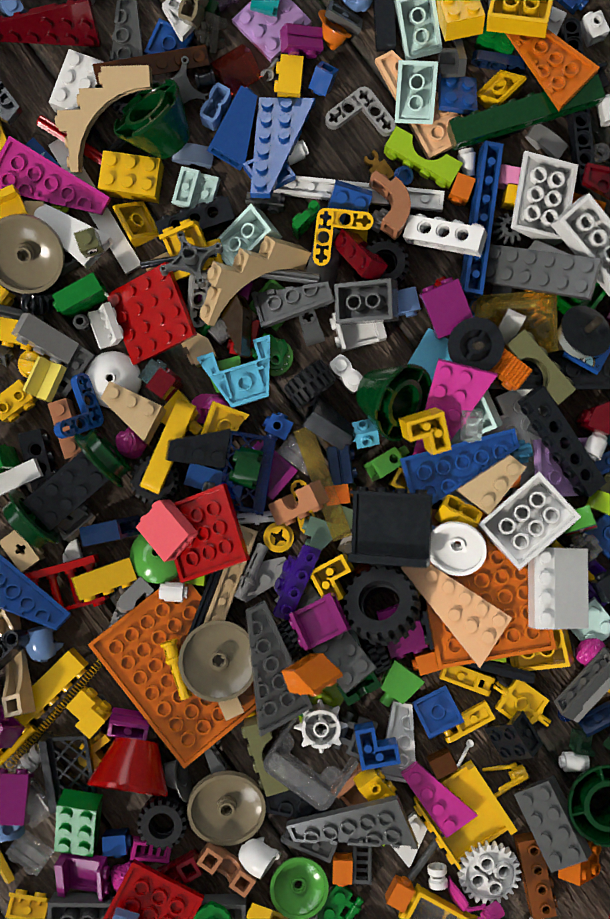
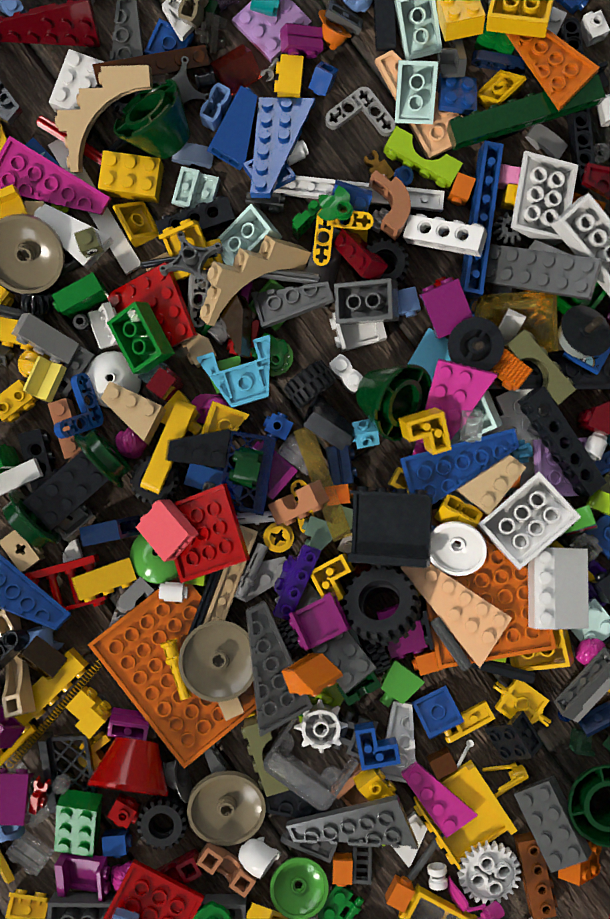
white wheel [20,744,41,772] -> none
dark pink slope [129,836,171,863] -> none
dark grey piece [299,310,325,347] -> none
bright green torso [363,445,410,481] -> none
yellow plate [439,665,496,697] -> none
white cone [457,148,476,177] -> none
white brick [559,751,590,772] -> none
none -> dark brown panel [17,635,67,680]
none -> red plate [28,776,51,815]
none -> clear plate [52,774,71,794]
none -> green brick [107,301,175,374]
none -> red brick [107,793,140,829]
none -> green plate [318,186,353,221]
none -> dark grey axle [430,617,472,671]

